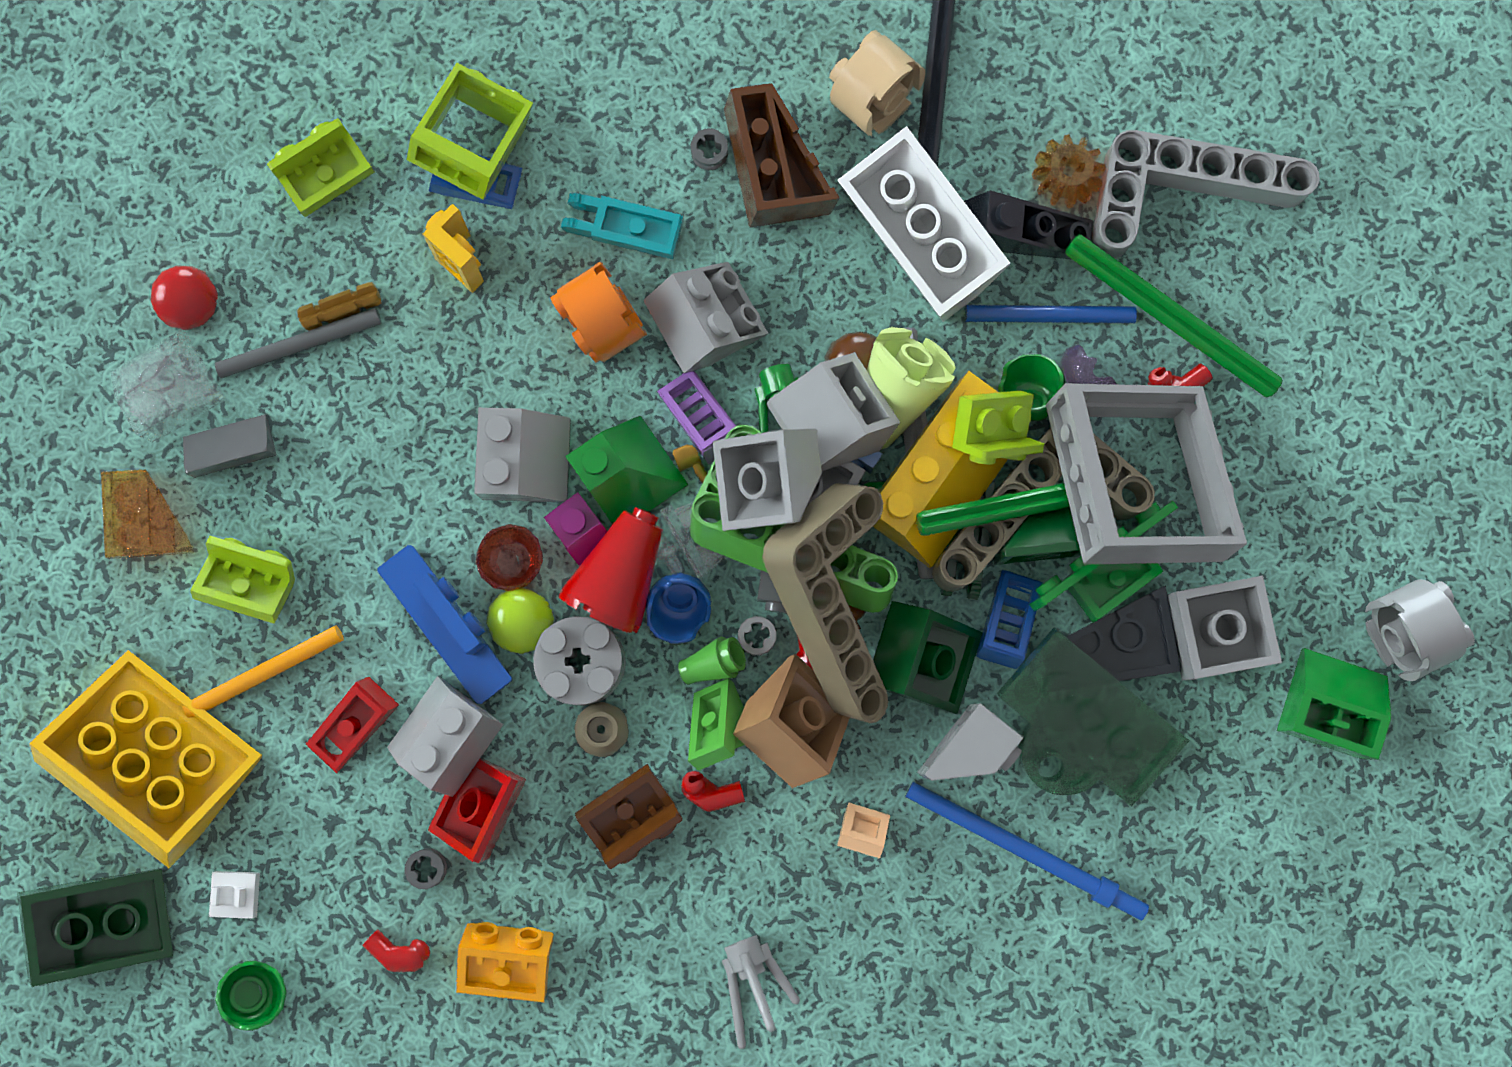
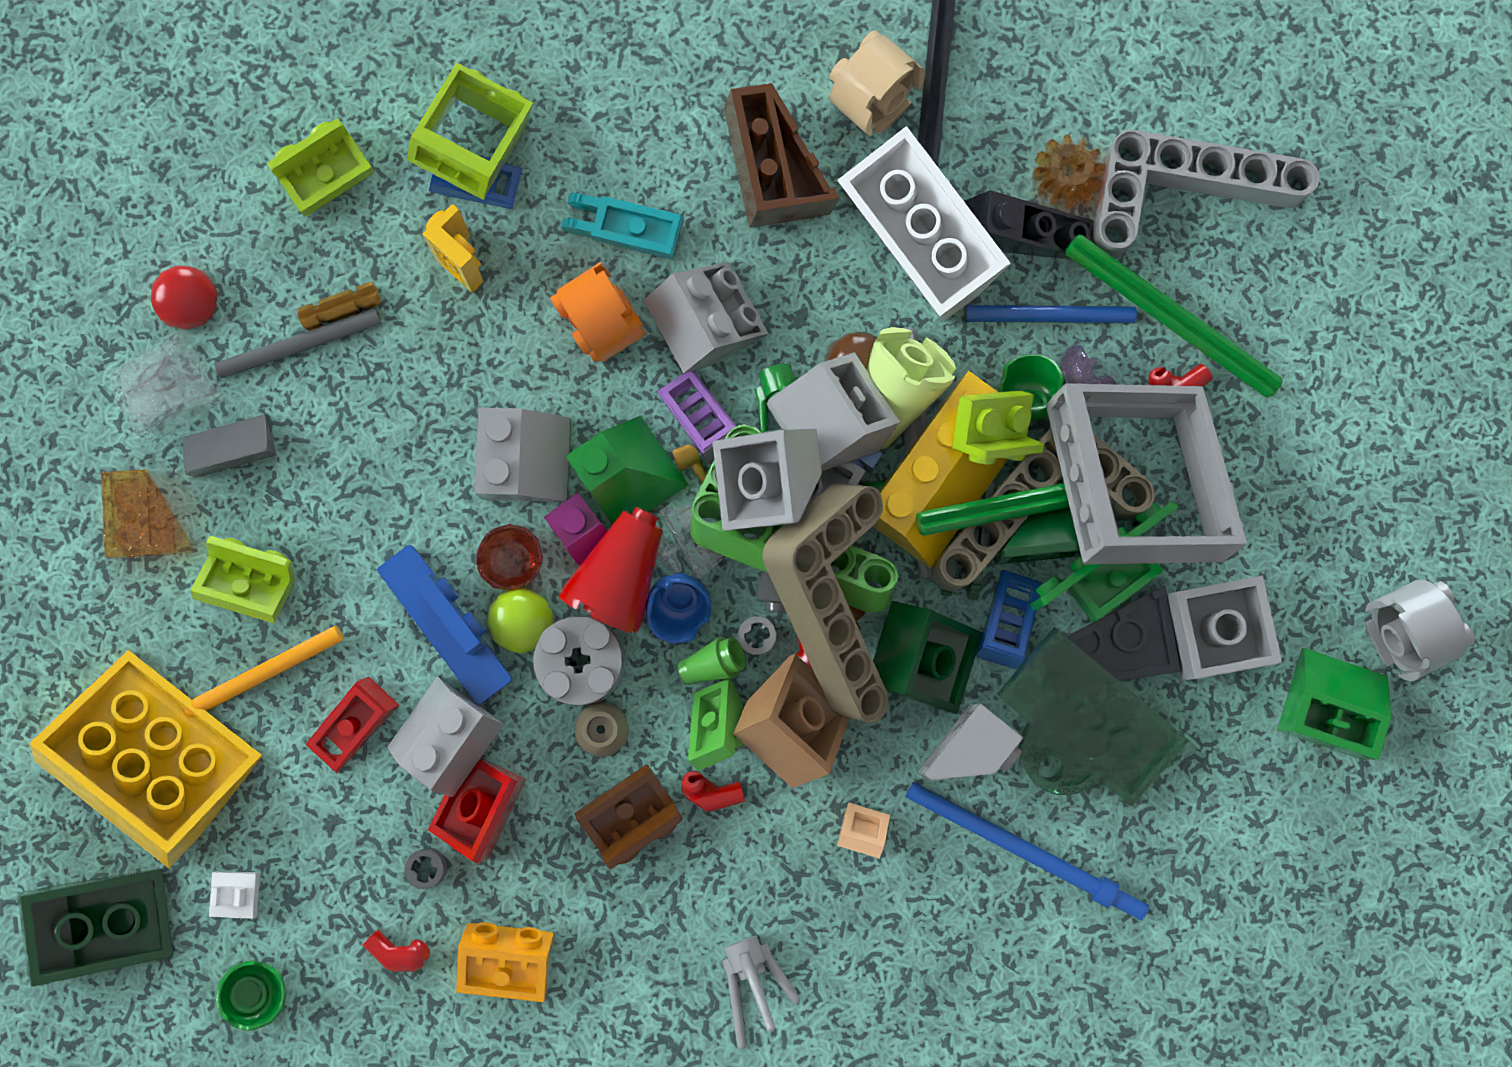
dark grey bush [691,128,728,170] -> none

